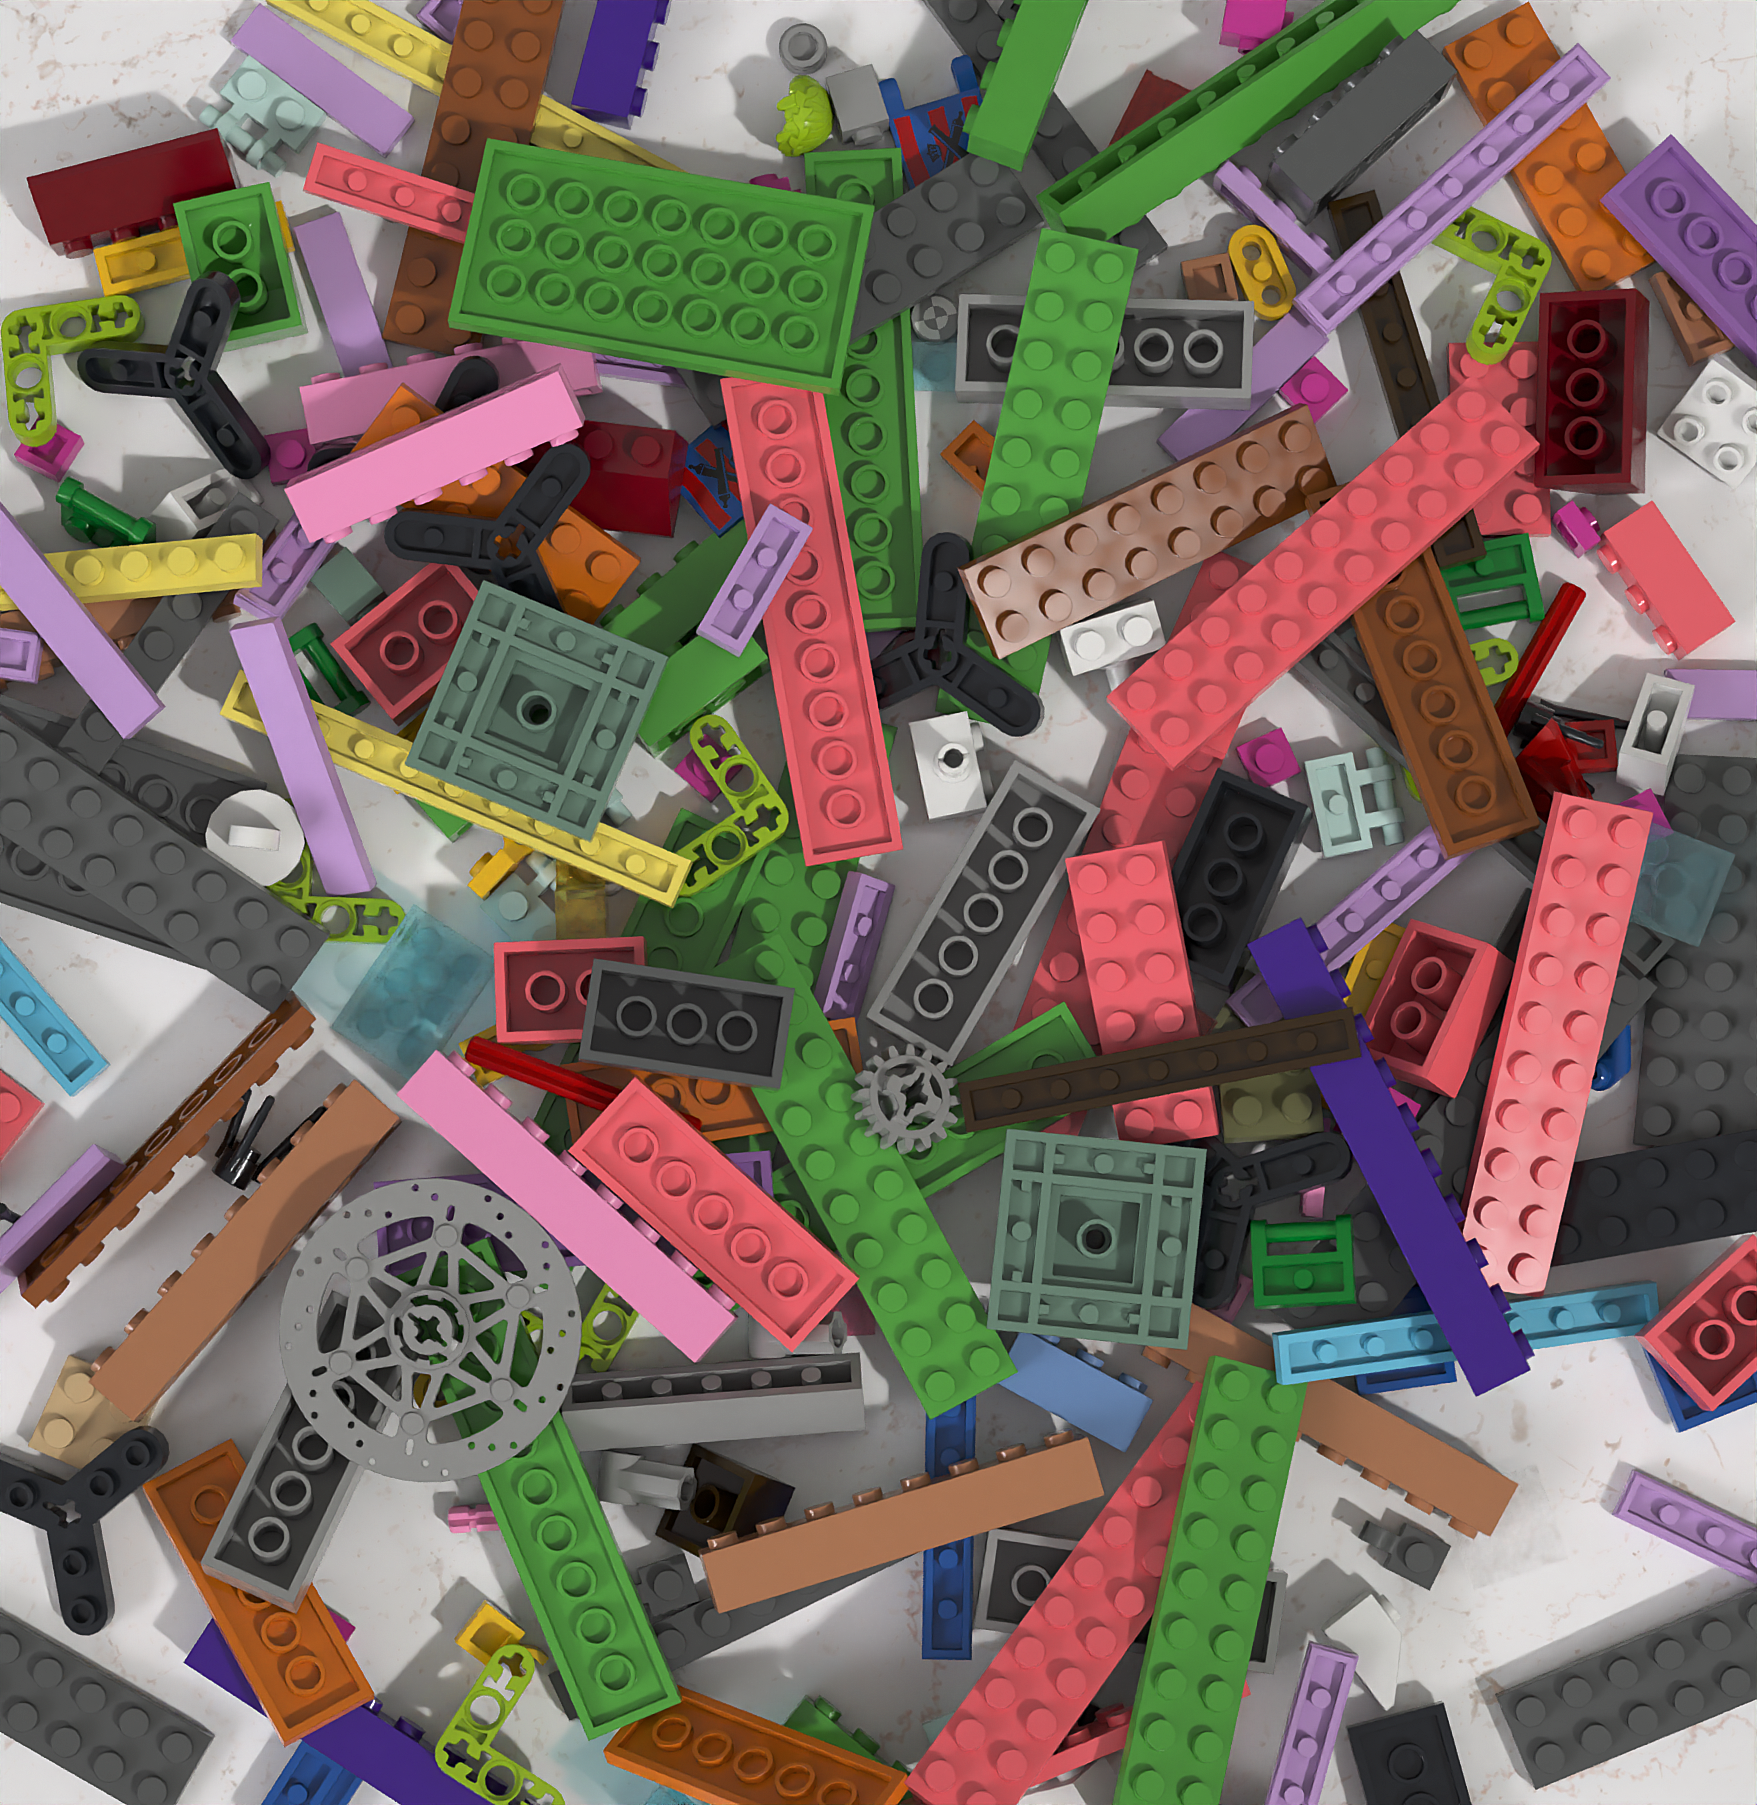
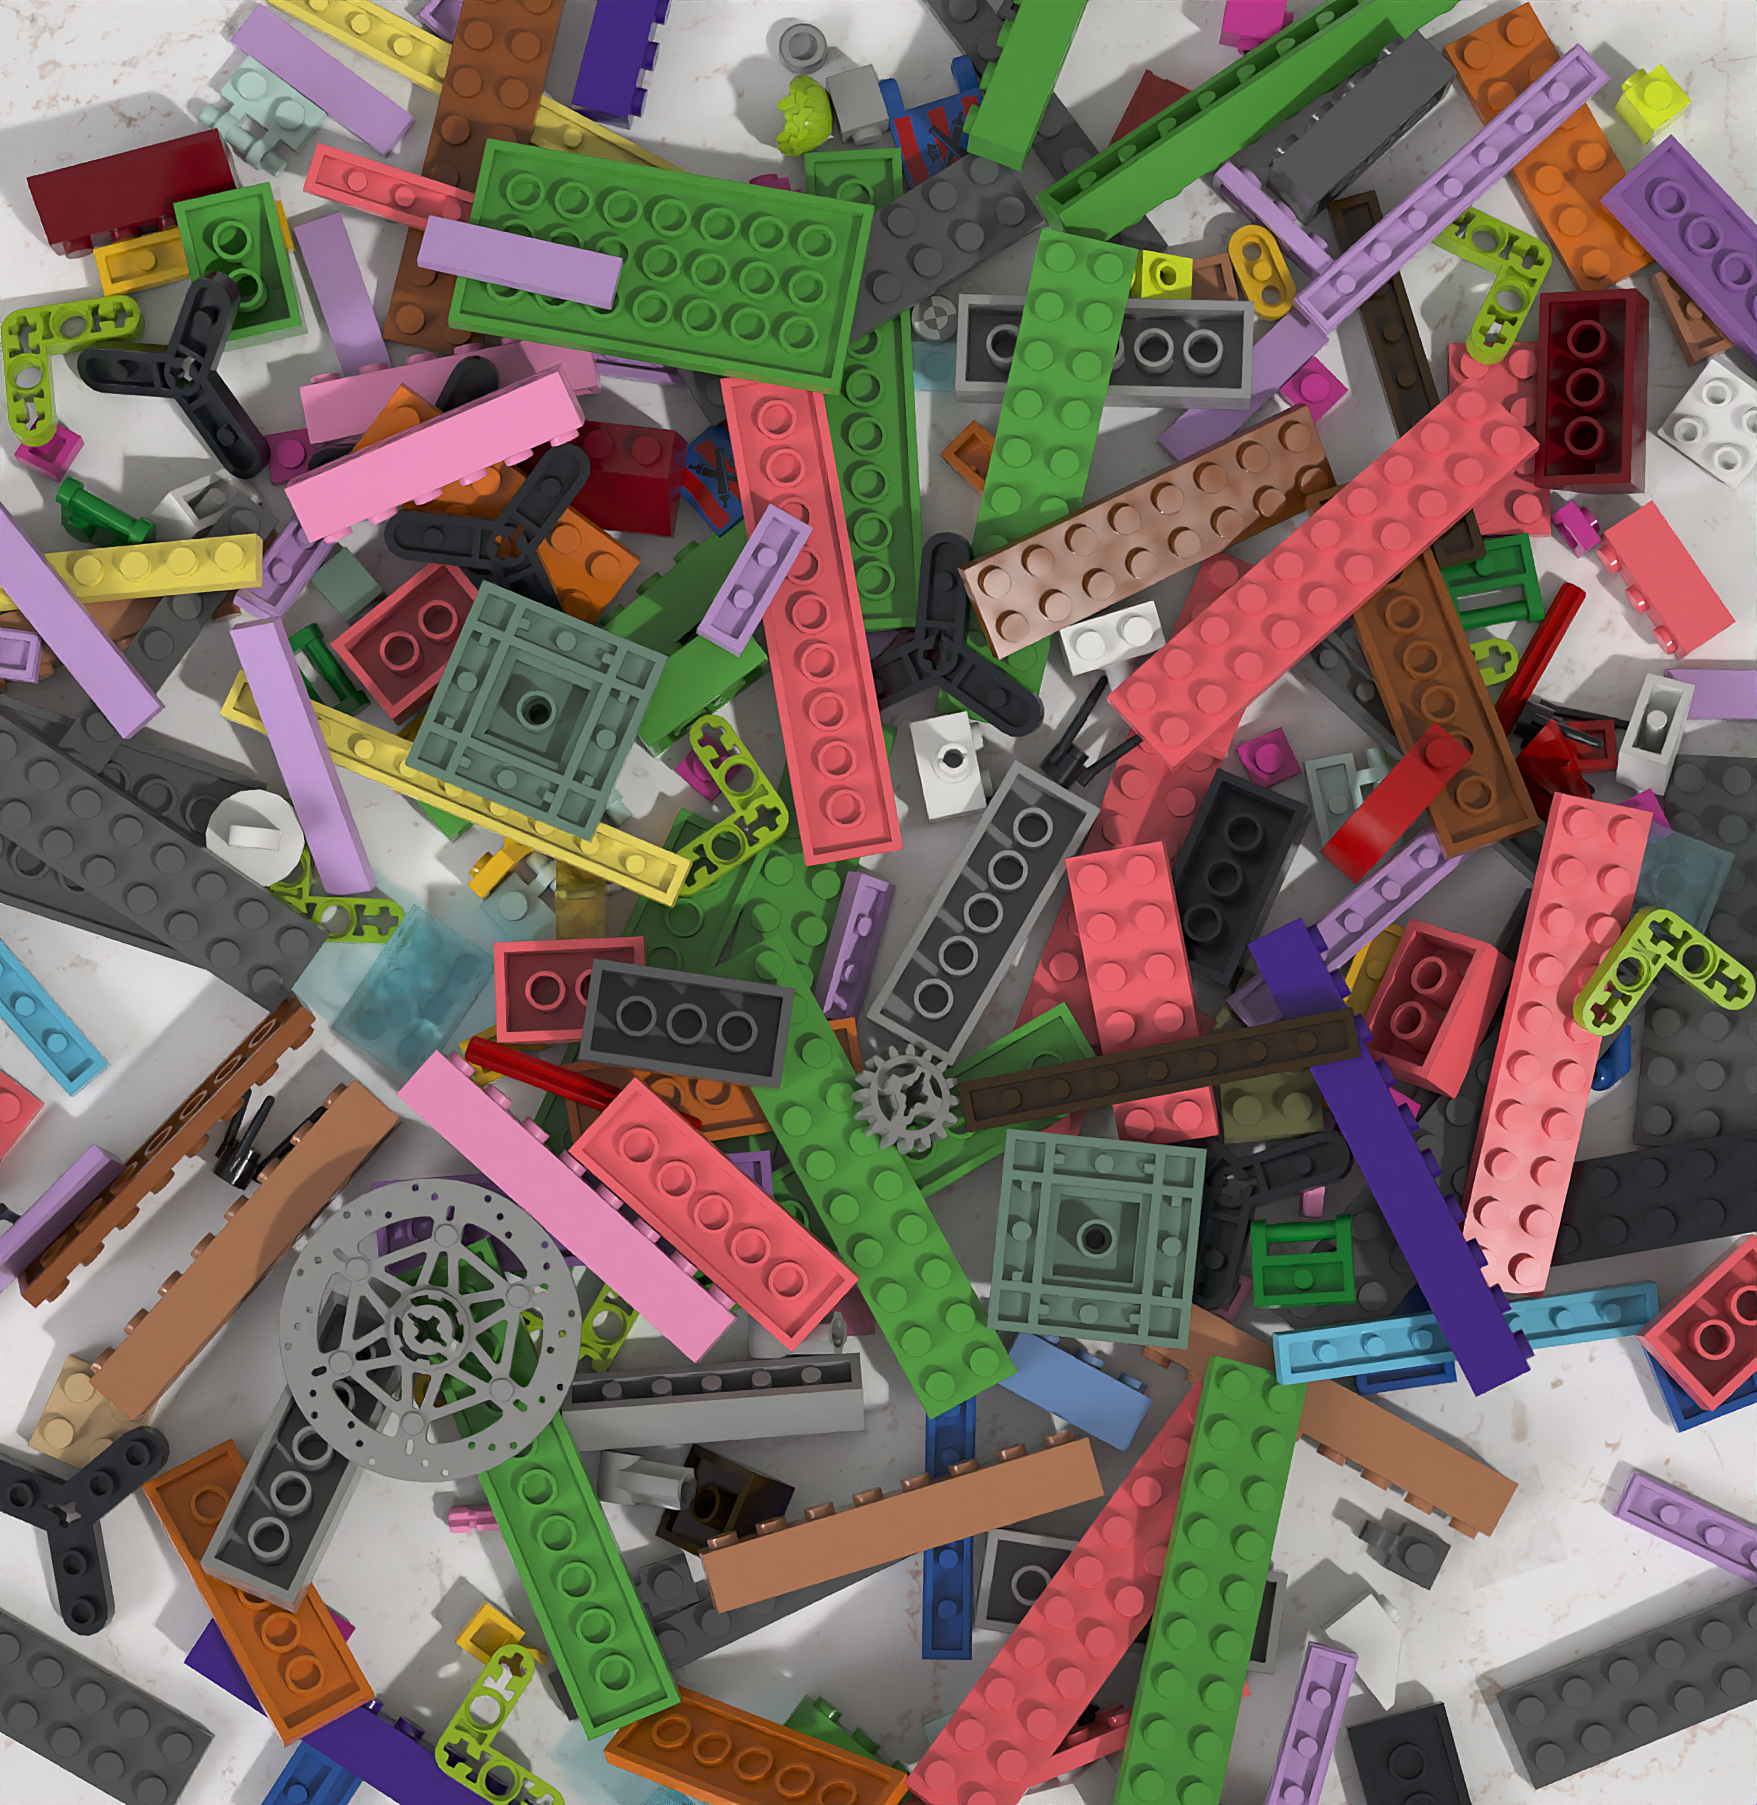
none -> lavender tile [417,215,623,310]
none -> black plant [1038,675,1143,790]
none -> neon yellow brick [1128,250,1193,300]
none -> red arch [1319,722,1472,885]
none -> lime beam [1573,906,1756,1036]
none -> neon yellow brick [1614,64,1692,146]

